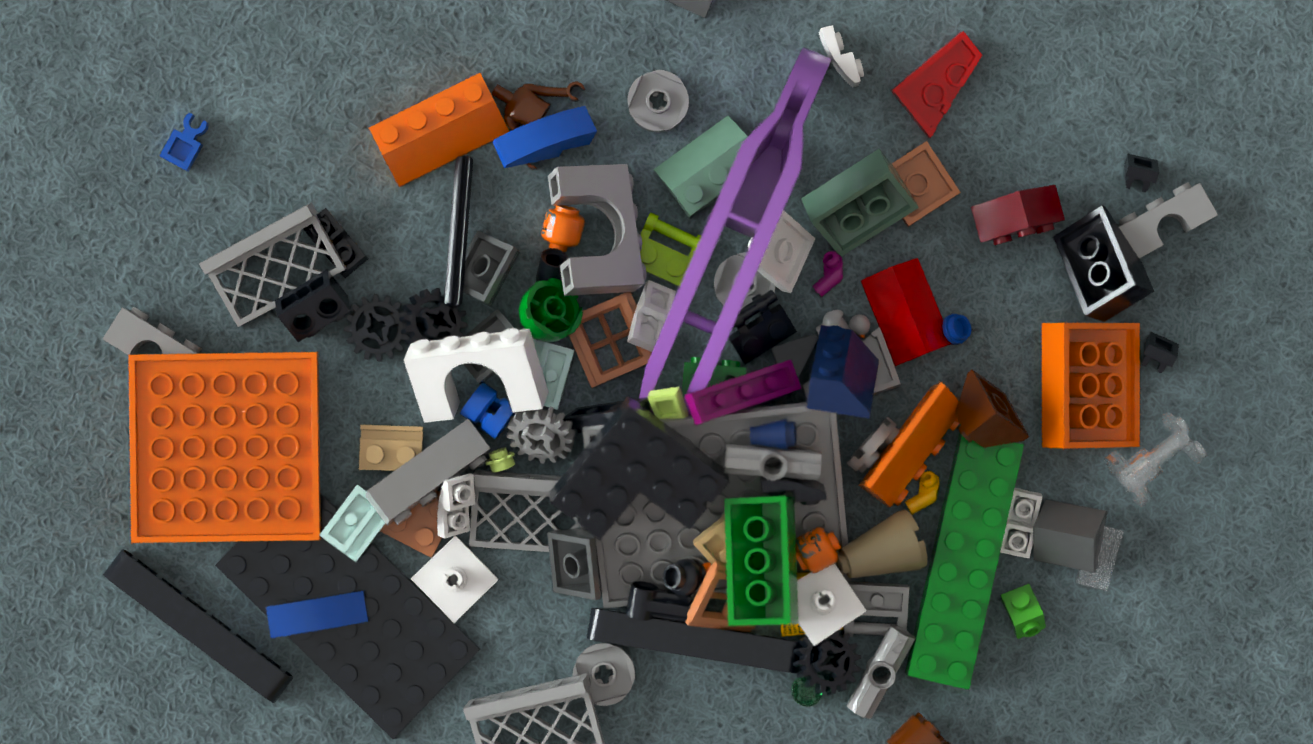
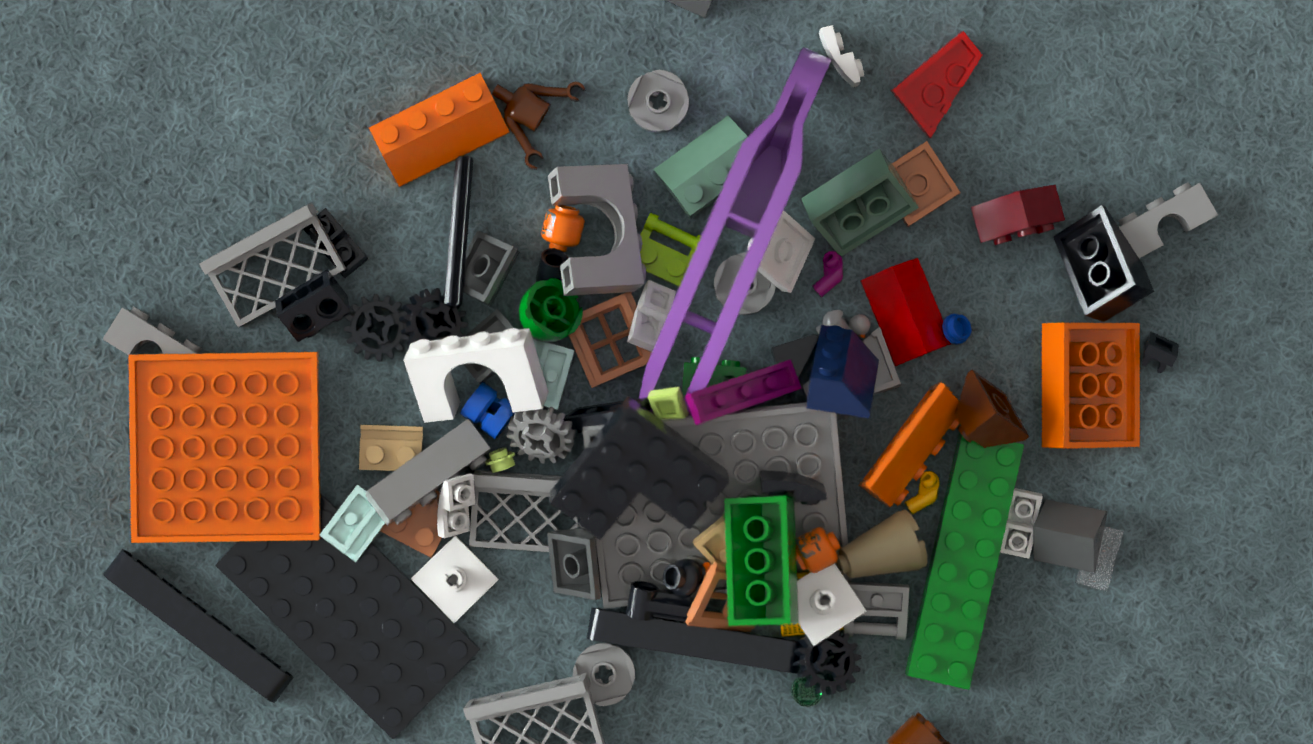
blue plate [159,113,209,172] -> none
blue slope [266,591,369,638] -> none
blue slope [493,106,597,168] -> none
light grey piece [723,444,822,481] -> none
black plate [728,290,797,365] -> none
dark blue cone [750,418,797,450] -> none
light grey plate [846,416,900,473] -> none
light grey piece [847,624,915,719] -> none
bright green bracket [1000,584,1046,639] -> none
clear piece [1104,412,1207,507] -> none
black tile [1124,153,1159,192] -> none

